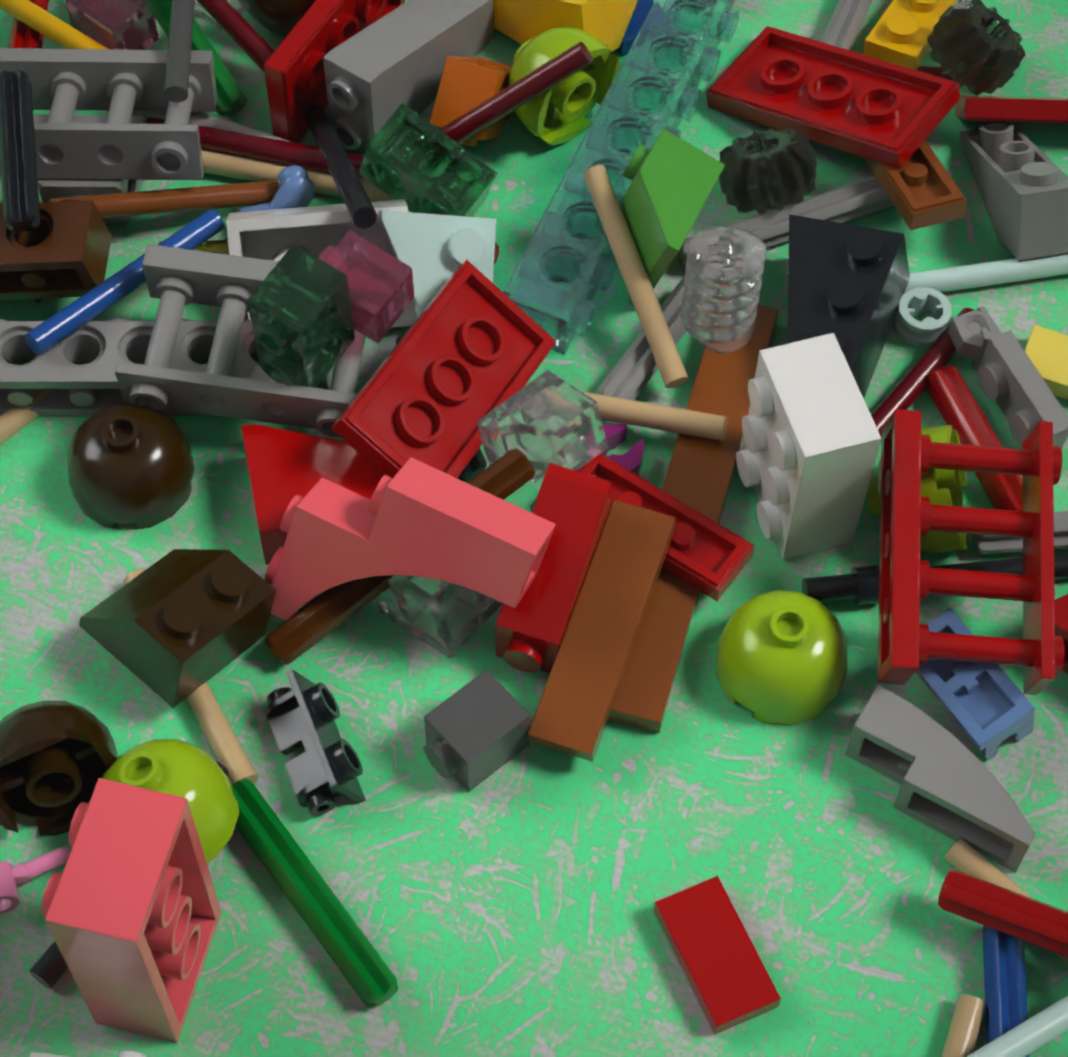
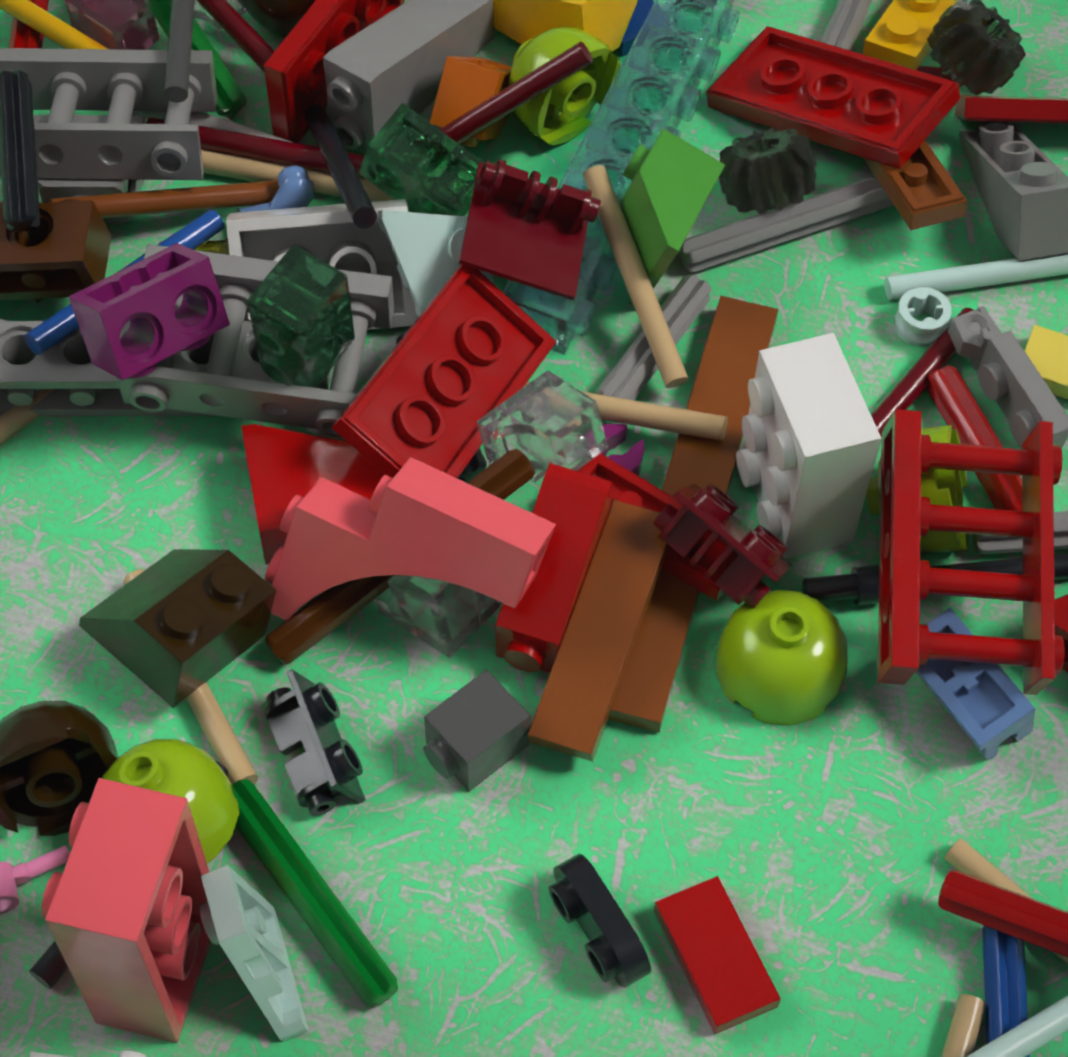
dark brown cylinder [67,402,195,529] -> none
clear pink brick [312,230,414,344] -> none
clear piece [680,225,766,354] -> none
black wedge [788,214,910,399] -> none
light grey slope [845,684,1036,872] -> none
none -> magenta brick [69,243,230,380]
none -> light aqua wing [200,865,309,1042]
none -> dark red hinge [458,159,601,300]
none -> black plate [548,853,651,988]
none -> dark red hinge [653,483,792,608]

